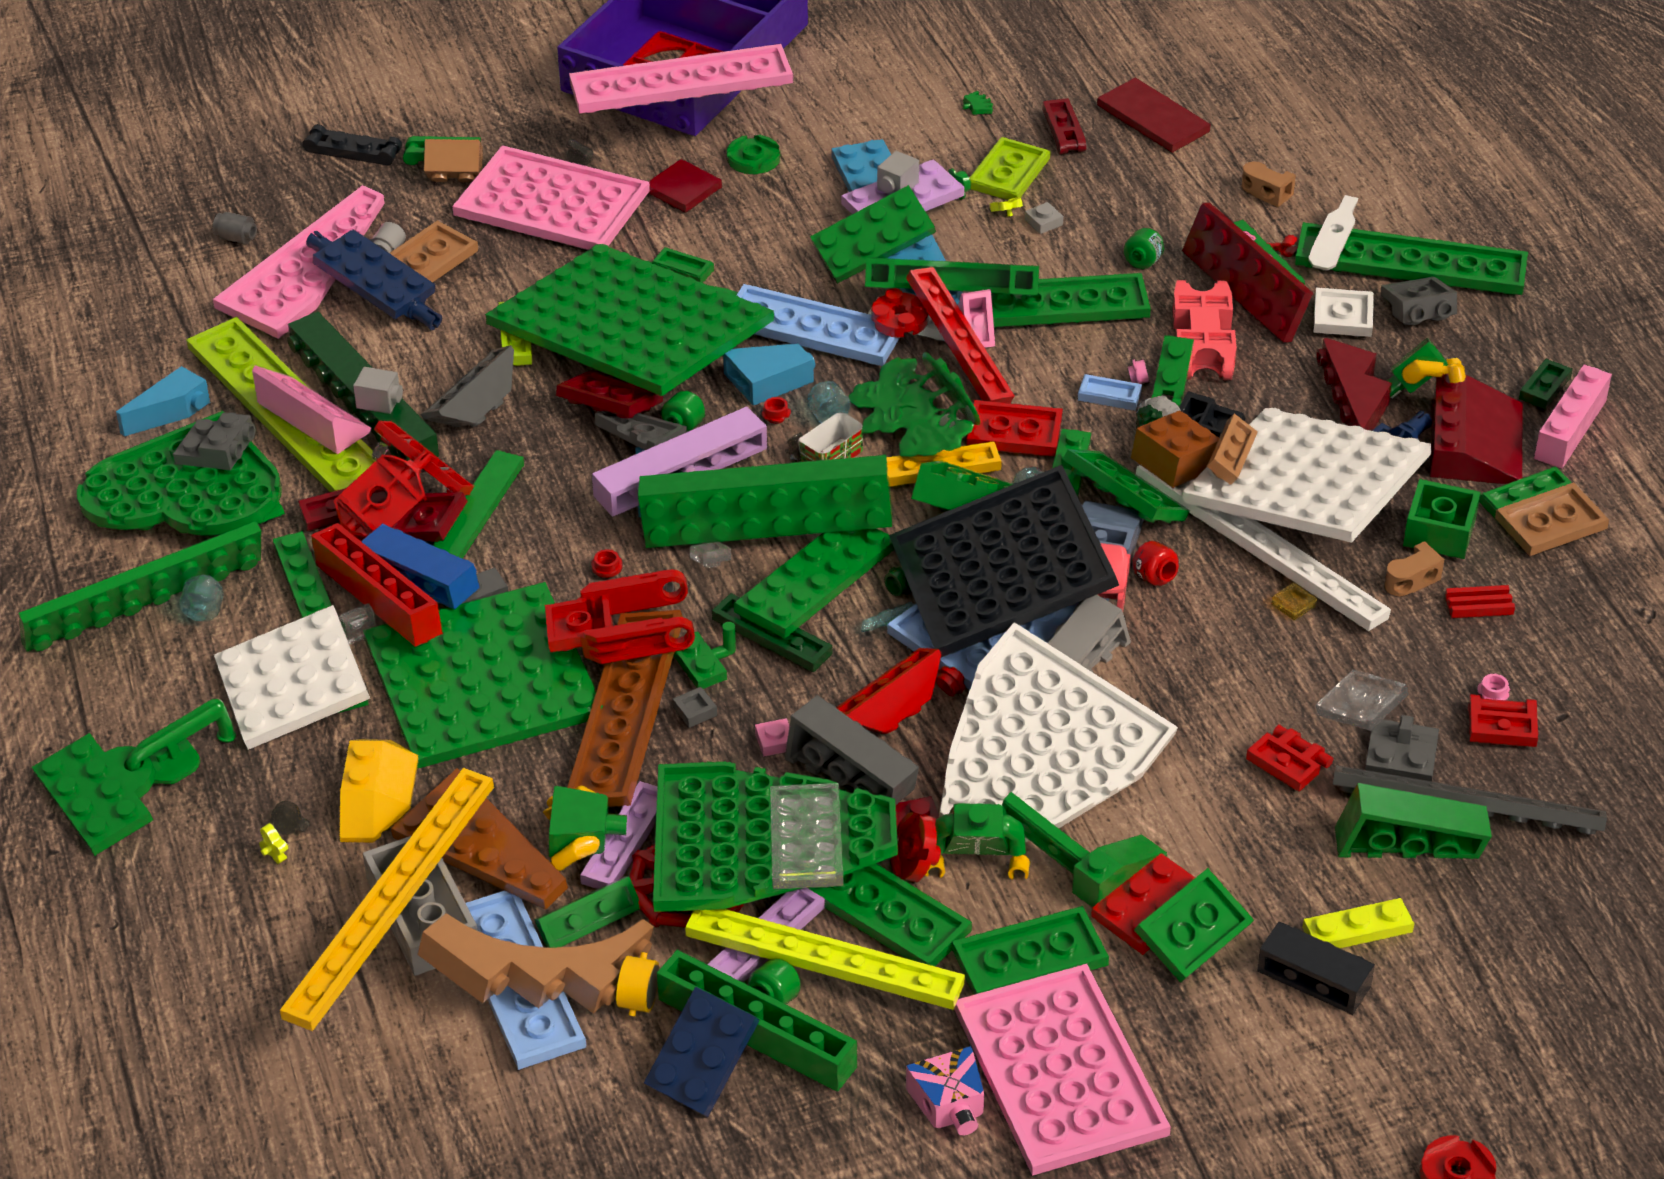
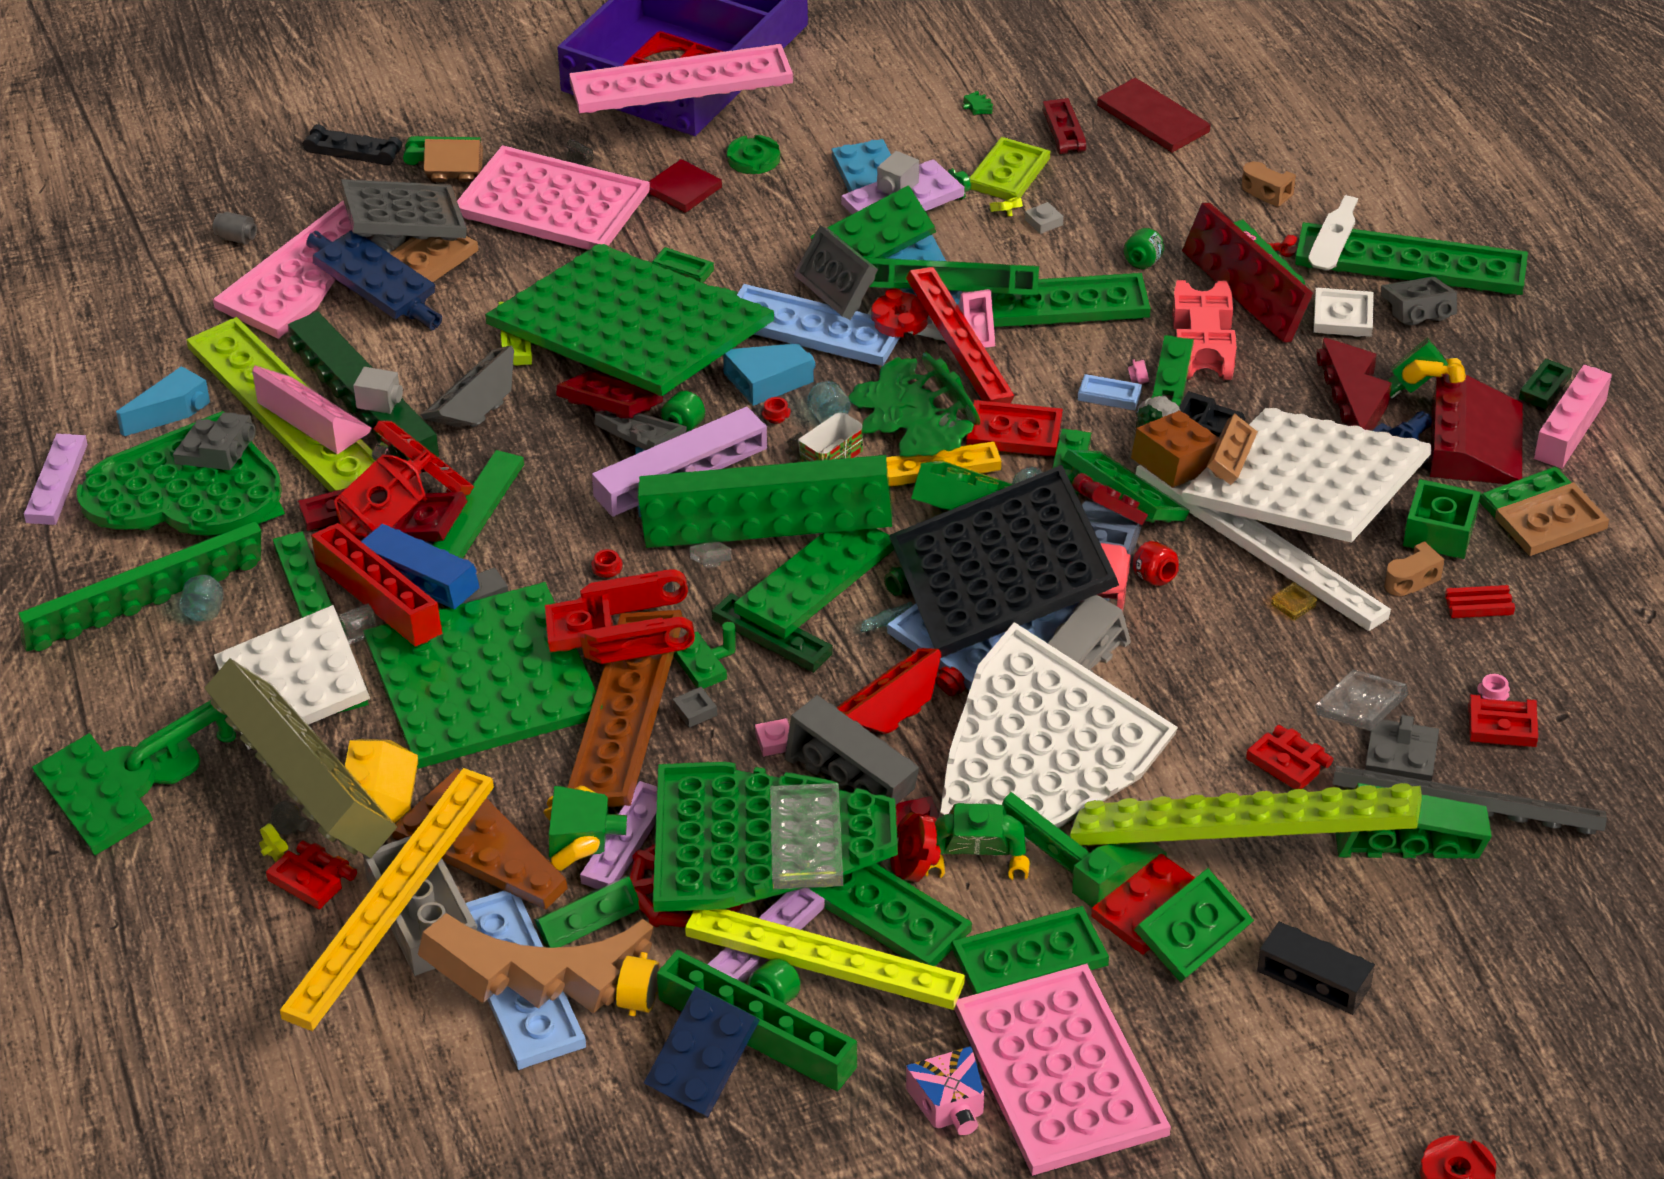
neon yellow plate [1302,898,1414,948] -> none
none -> lavender plate [24,434,88,525]
none -> olive brick [204,658,397,858]
none -> red plate [266,840,357,910]
none -> dark grey plate [340,179,467,241]
none -> dark grey plate [794,225,878,320]
none -> lime plate [1070,783,1422,845]
none -> dark red plate [1072,473,1148,525]

